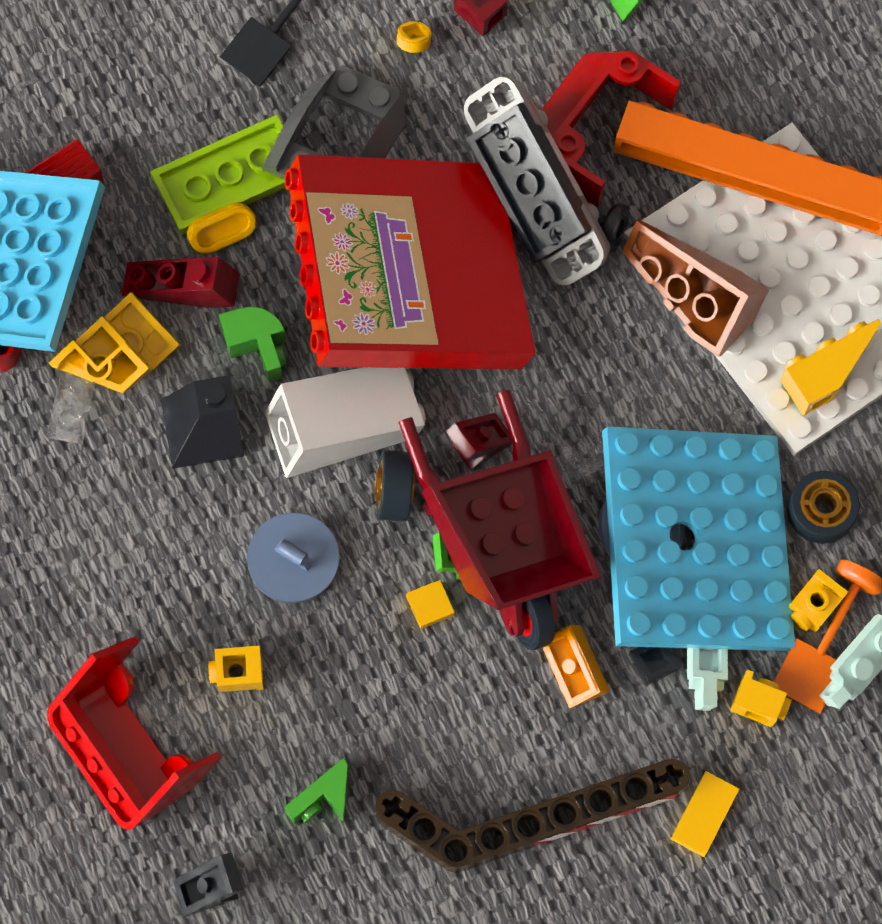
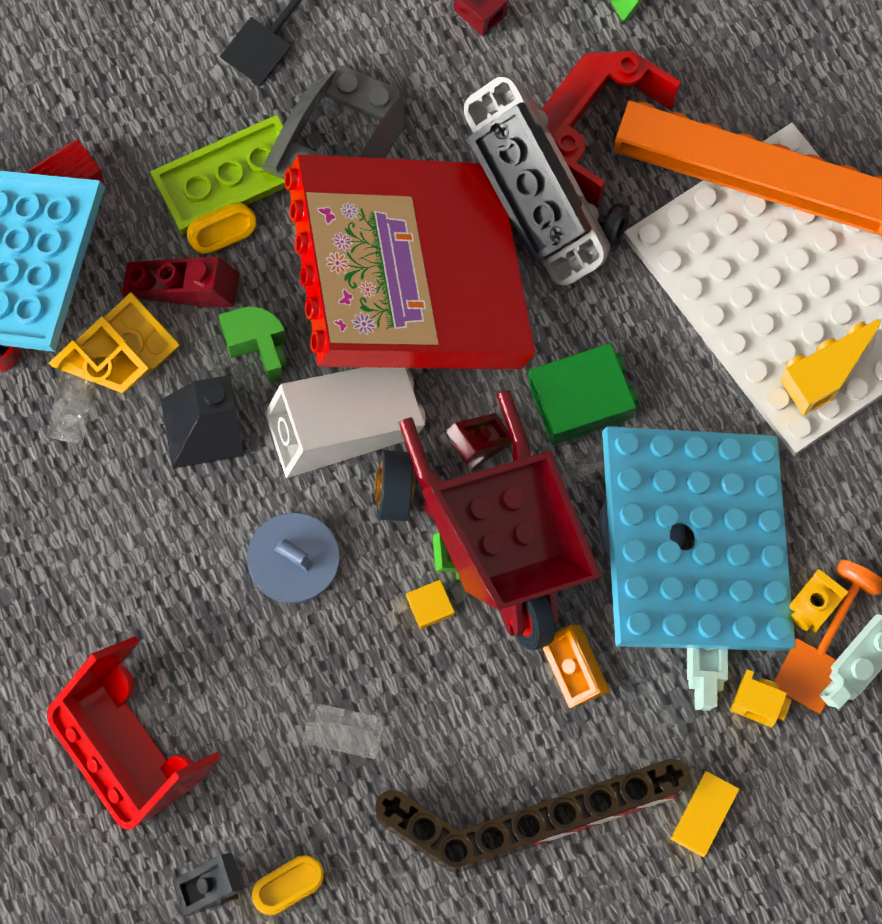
yellow brick [208,645,264,692] -> none
bright green slope [284,758,348,824] -> none
yellow tile [396,21,432,53] -> none
dark orange wedge [623,220,769,357] -> none
black tile [629,647,680,686] -> none
wheel [787,470,860,544] -> none
none -> yellow tile [252,855,324,915]
none -> clear hinge [302,702,387,759]
none -> green brick [527,343,639,445]

